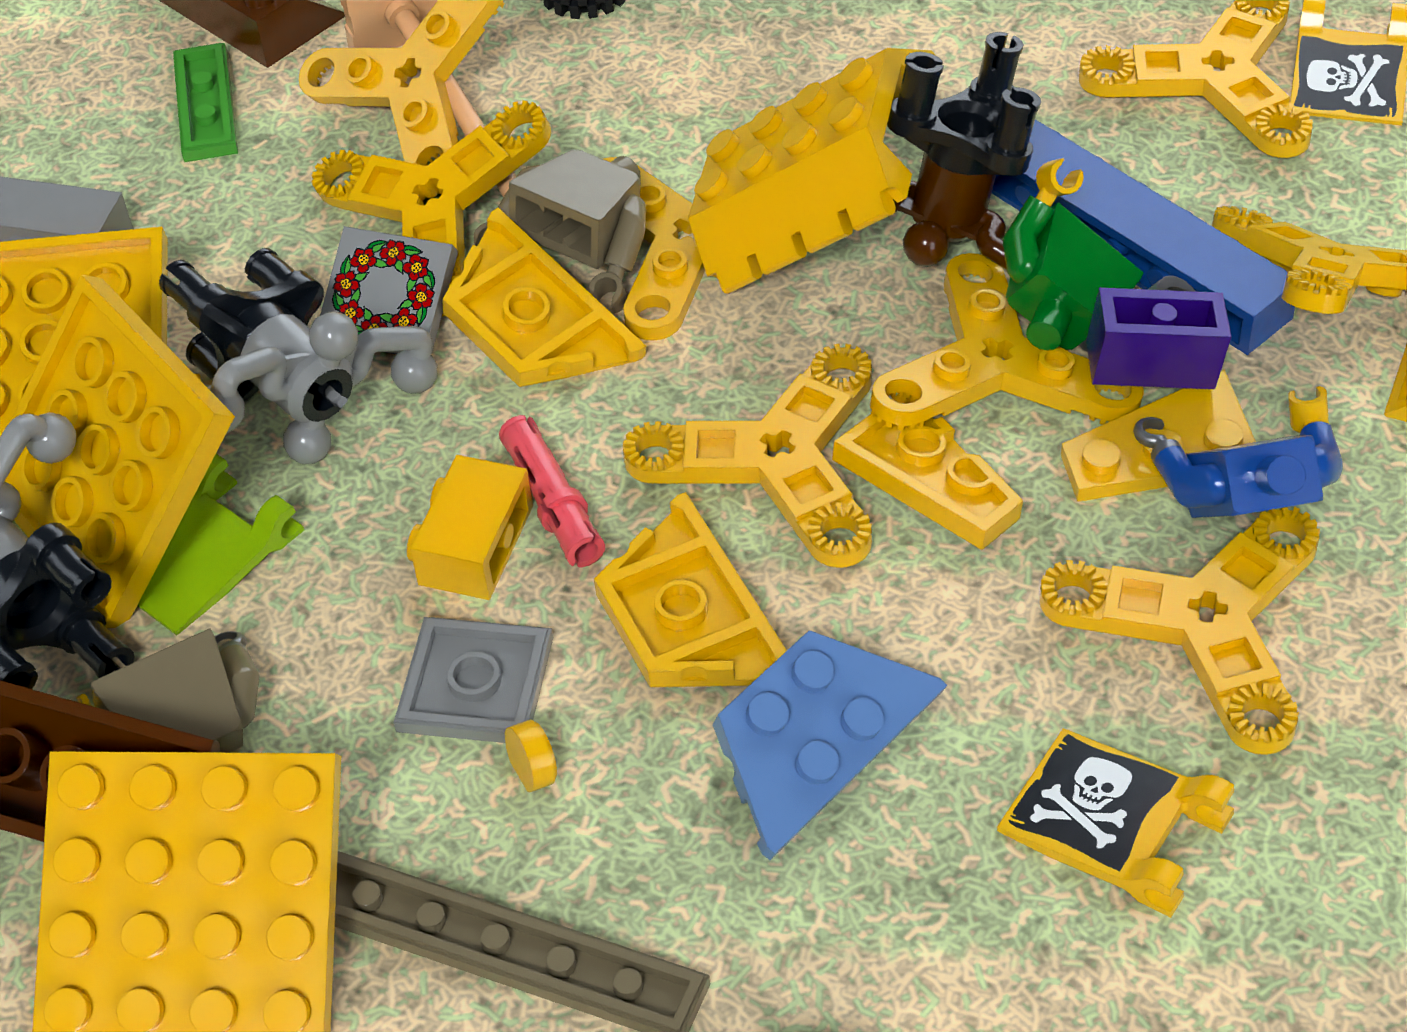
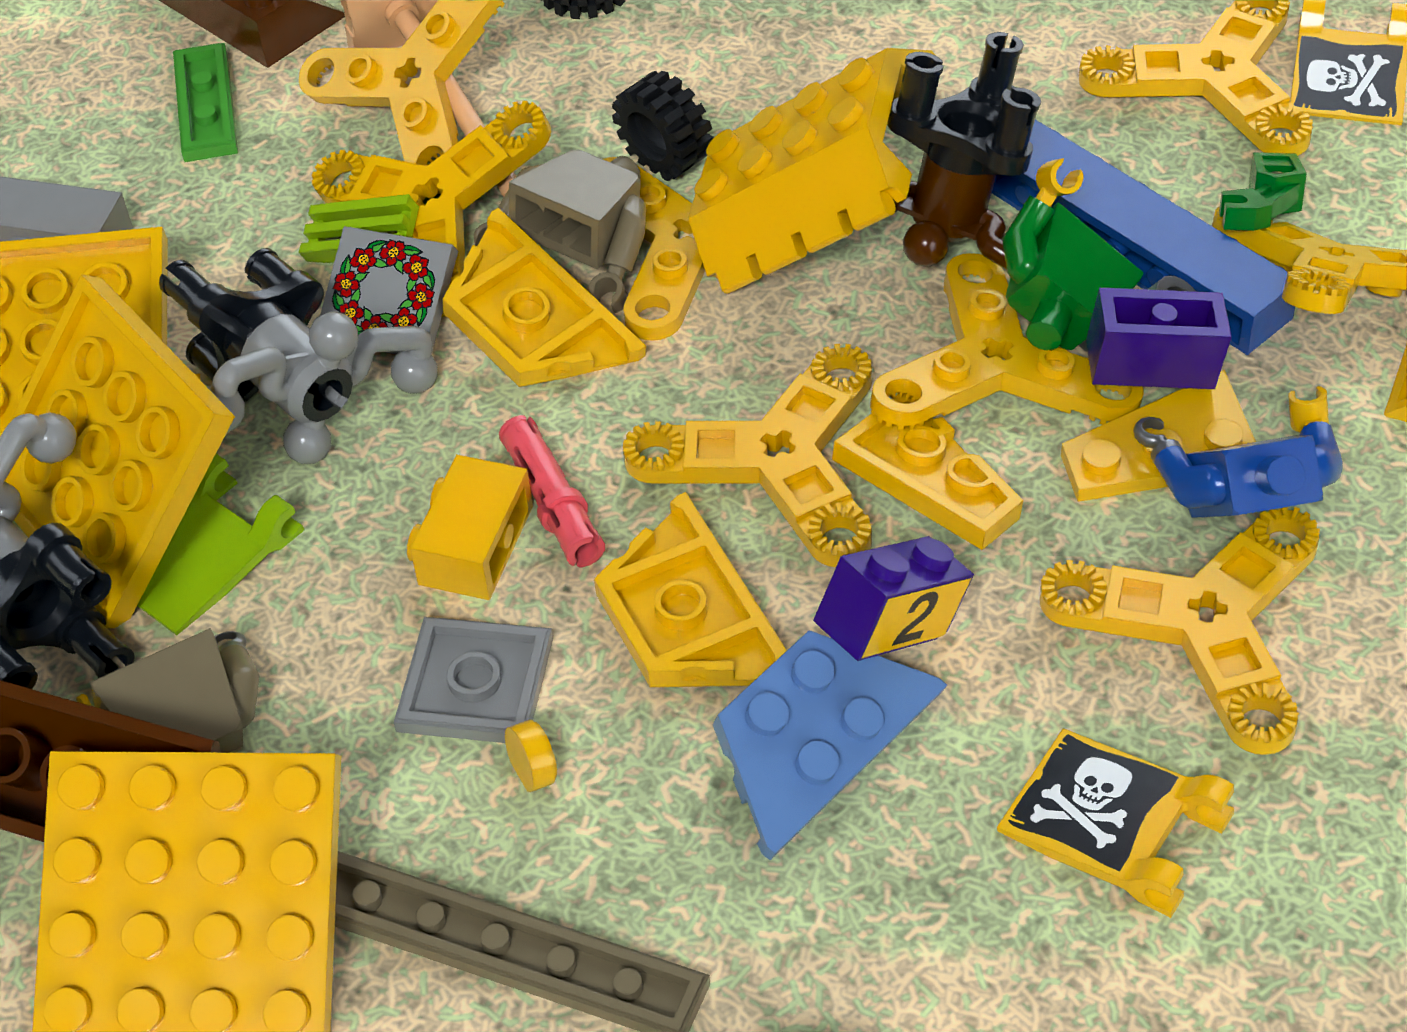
none -> lime tile [299,194,419,263]
none -> black tyre [612,71,714,181]
none -> dark purple brick [813,536,974,661]
none -> green piece [1219,152,1307,231]

